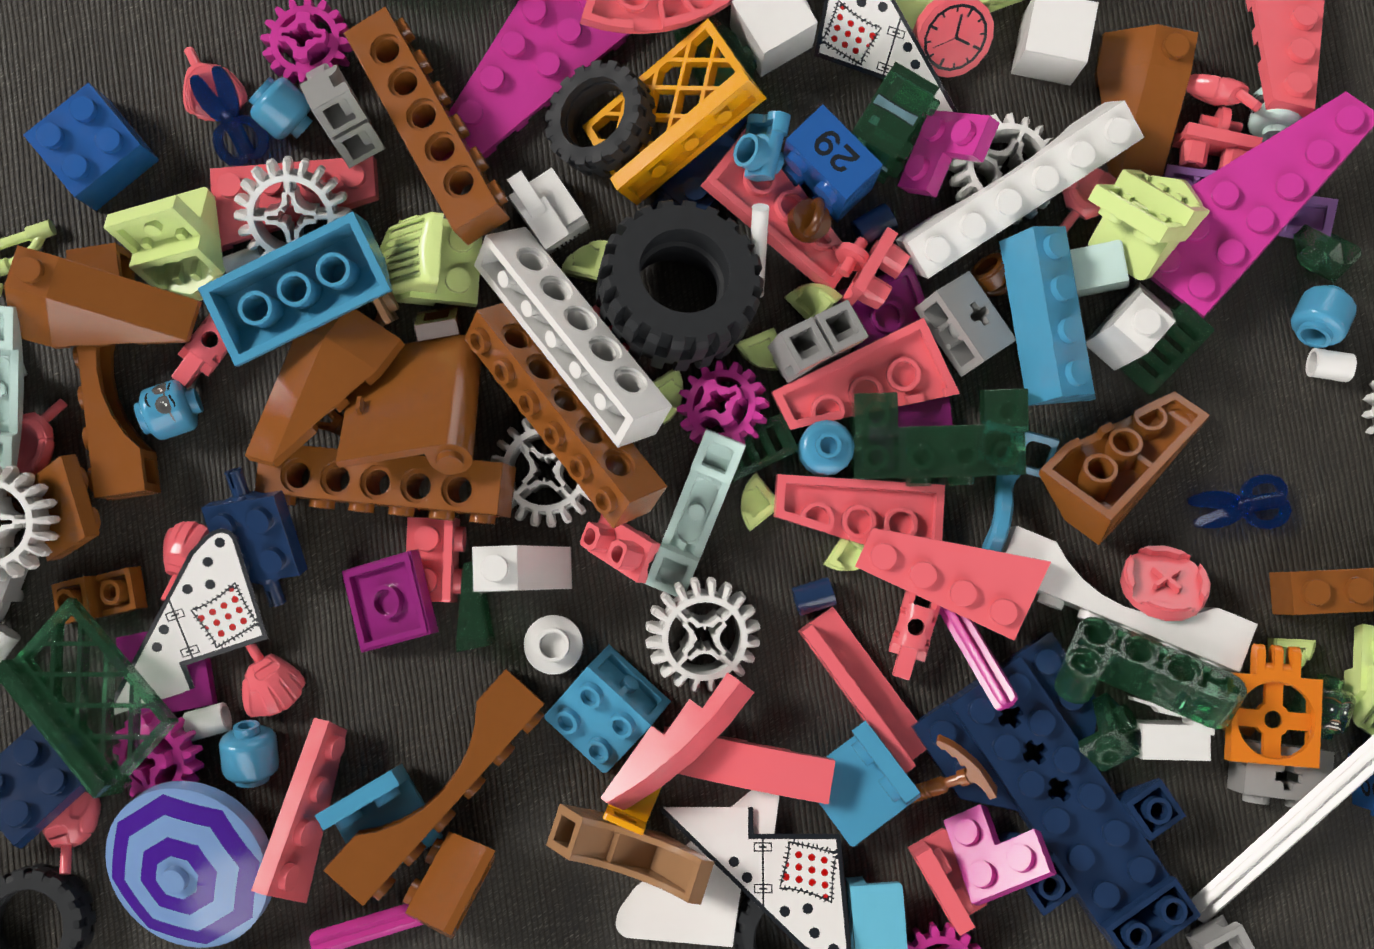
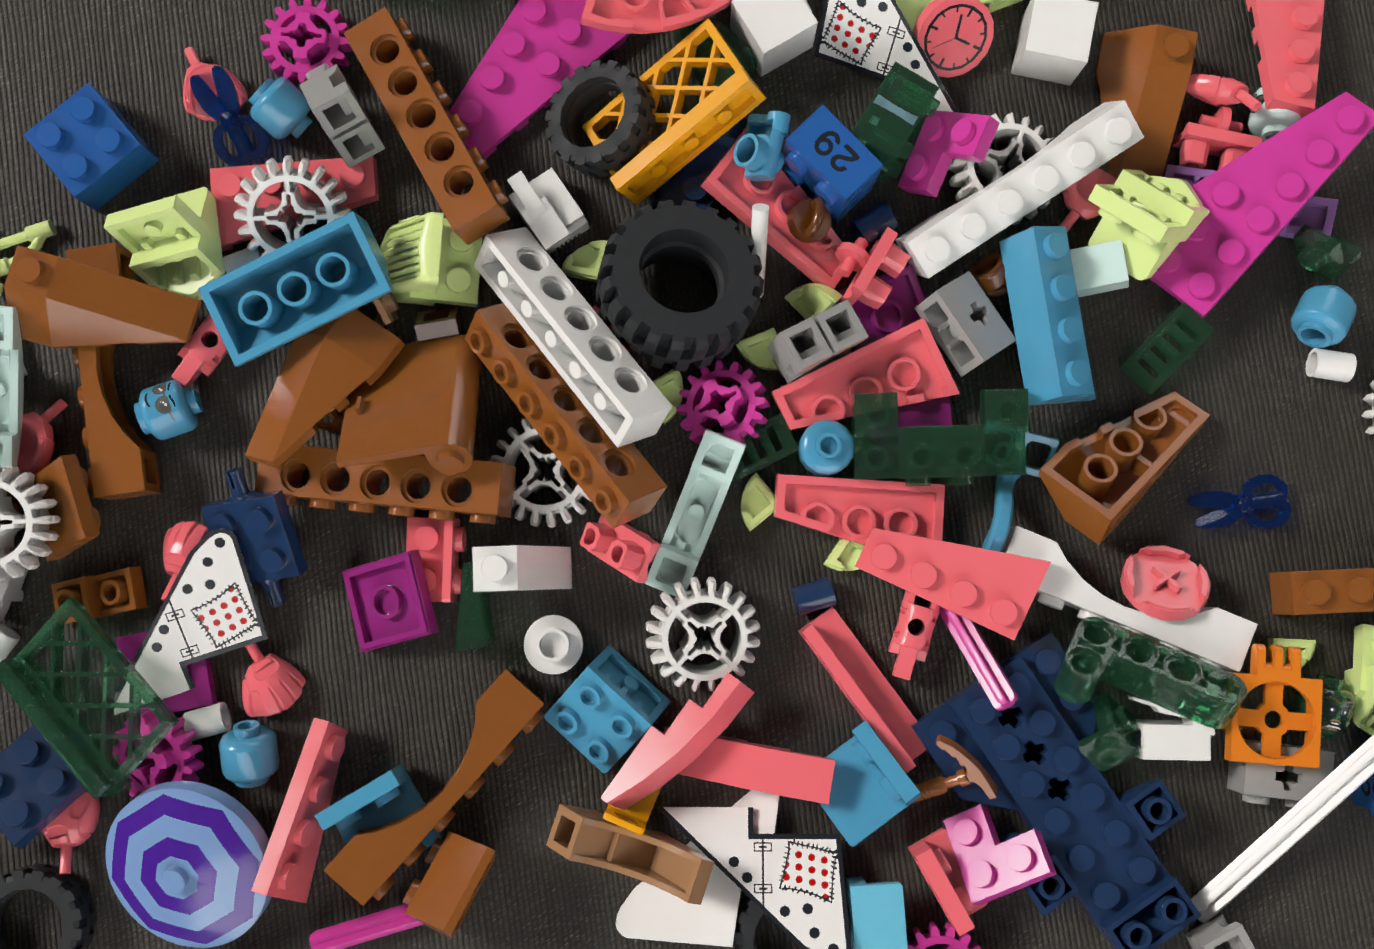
white slope [1086,282,1176,371] -> none

